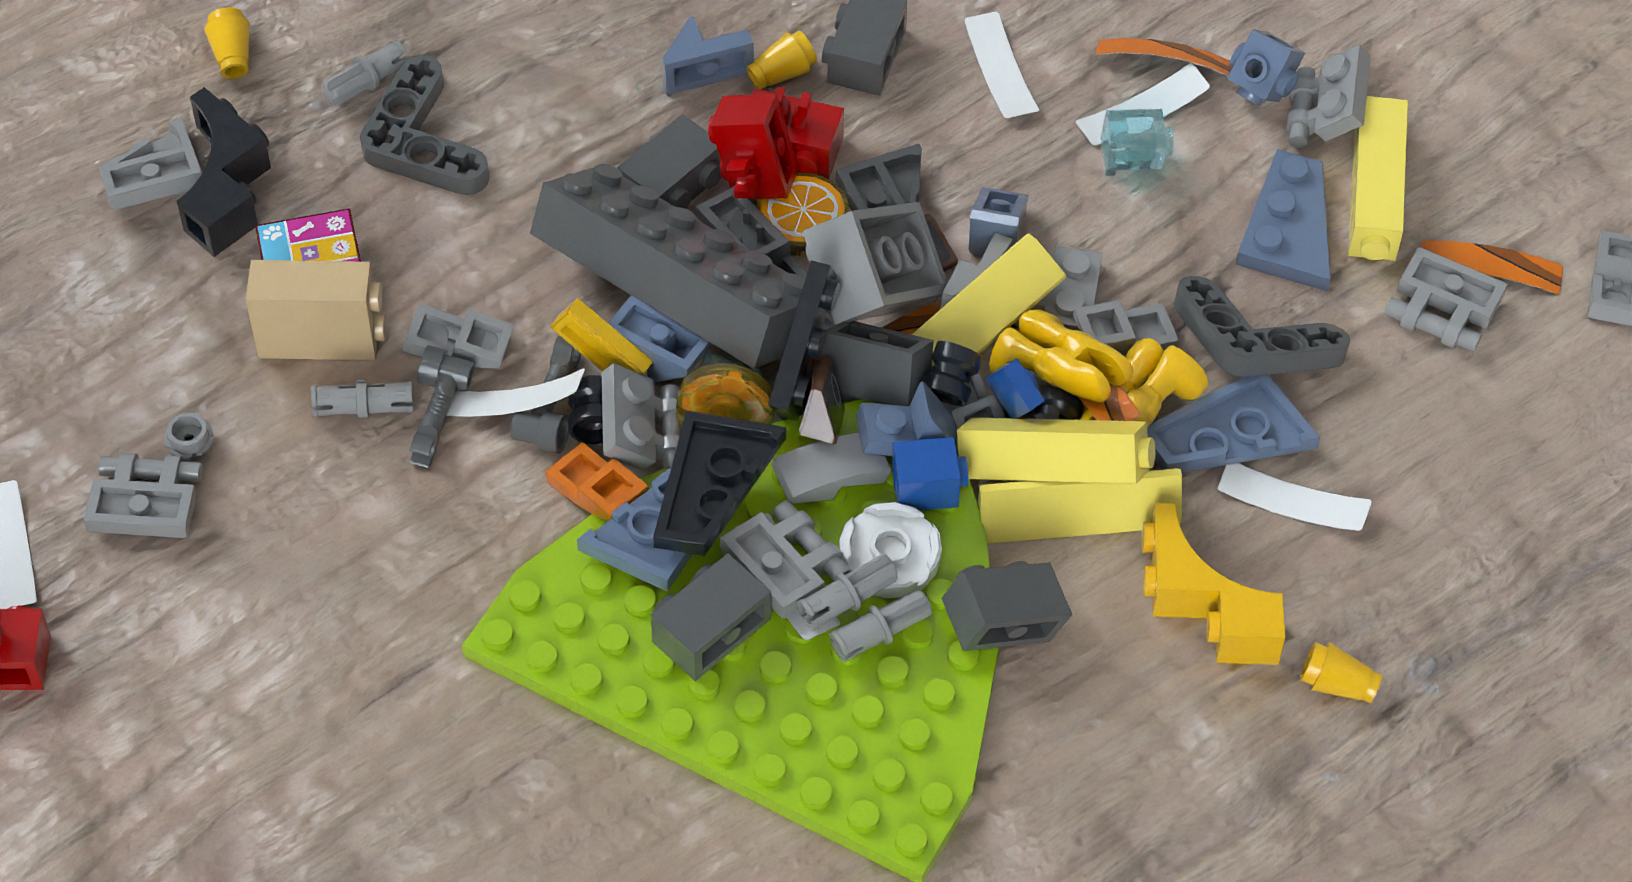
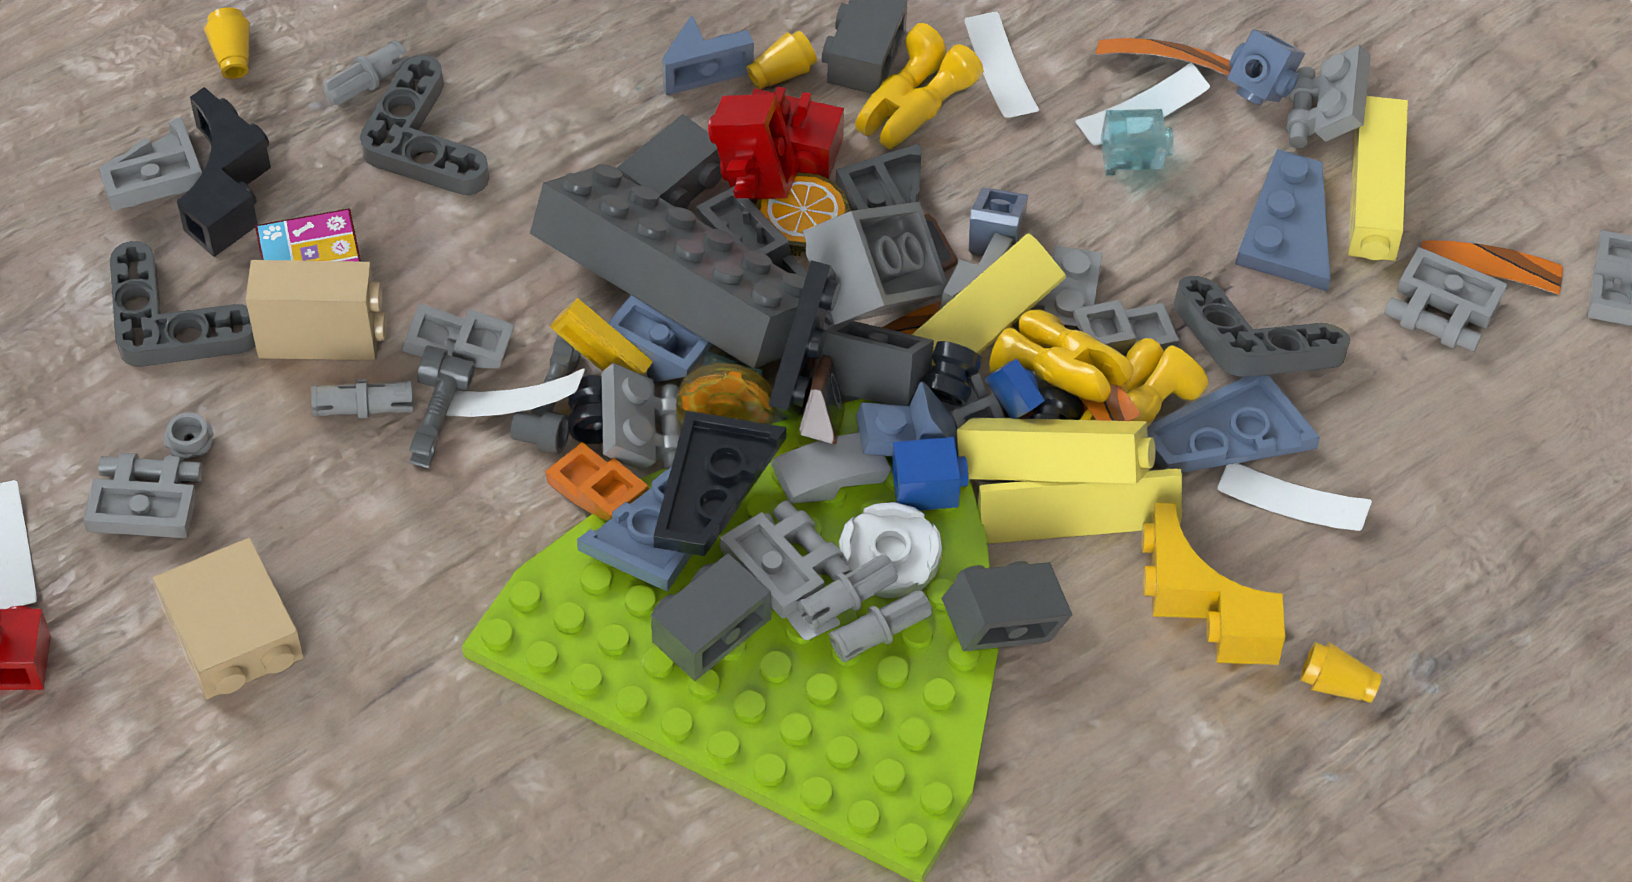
none -> dark grey beam [110,241,256,367]
none -> tan brick [152,537,303,700]
none -> yellow piece [855,23,984,150]

